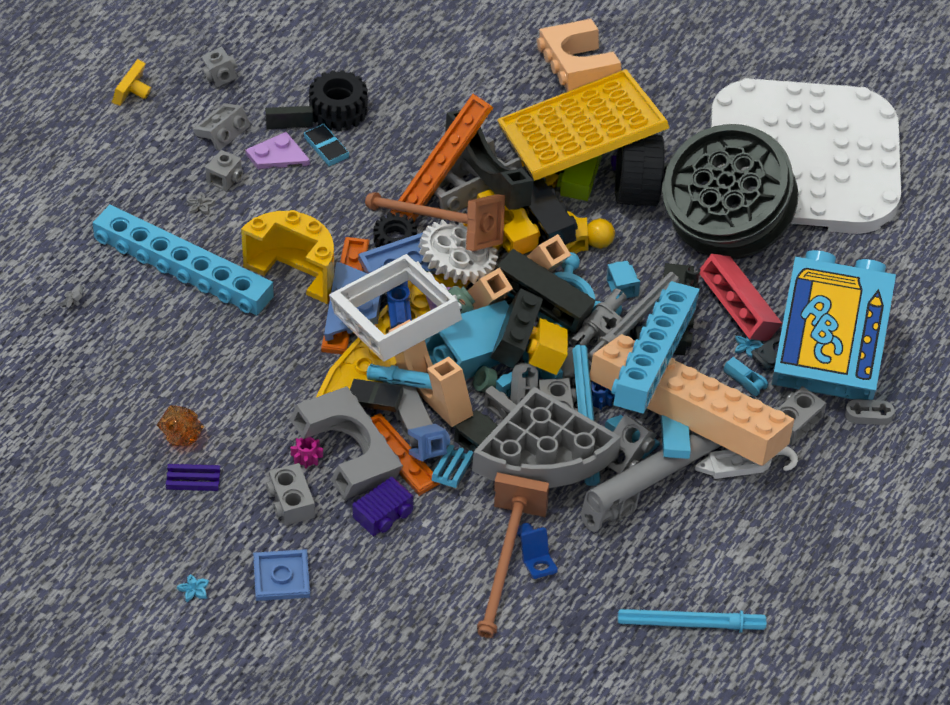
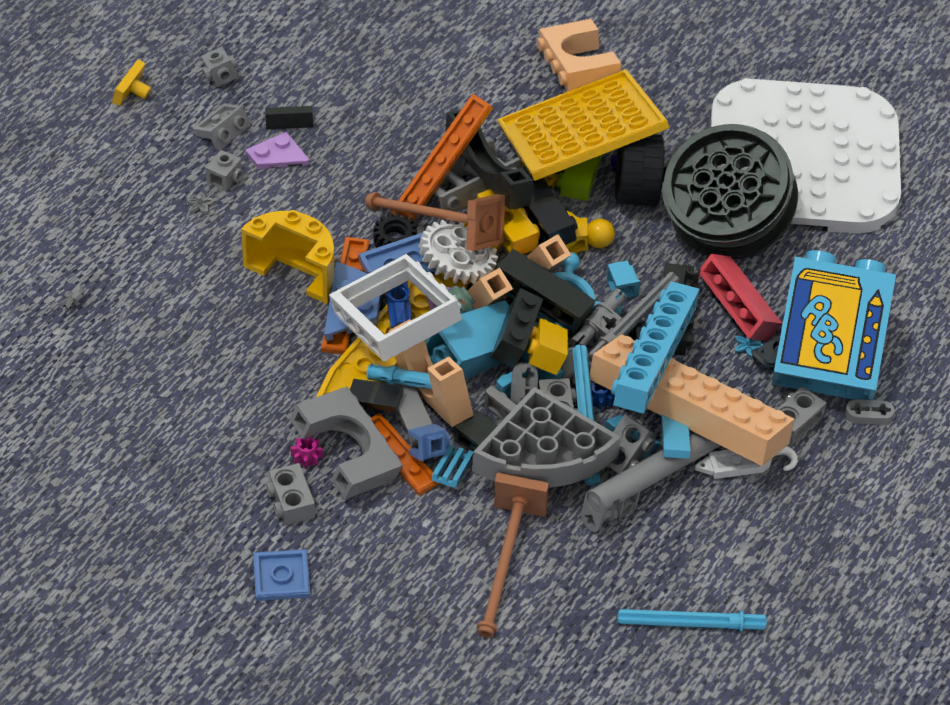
medium azure brick [93,204,274,316] -> none
clear orange brick [156,405,204,446] -> none
dark purple tile [166,464,221,491] -> none
medium azure plant [176,574,209,602] -> none
black tile [304,124,349,166] -> none
black tyre [309,70,368,131] -> none
dark purple brick [353,477,414,537] -> none
sand green tile [473,366,498,393] -> none
blue bracket [517,523,558,579] -> none
medium azure bar [723,357,768,397] -> none

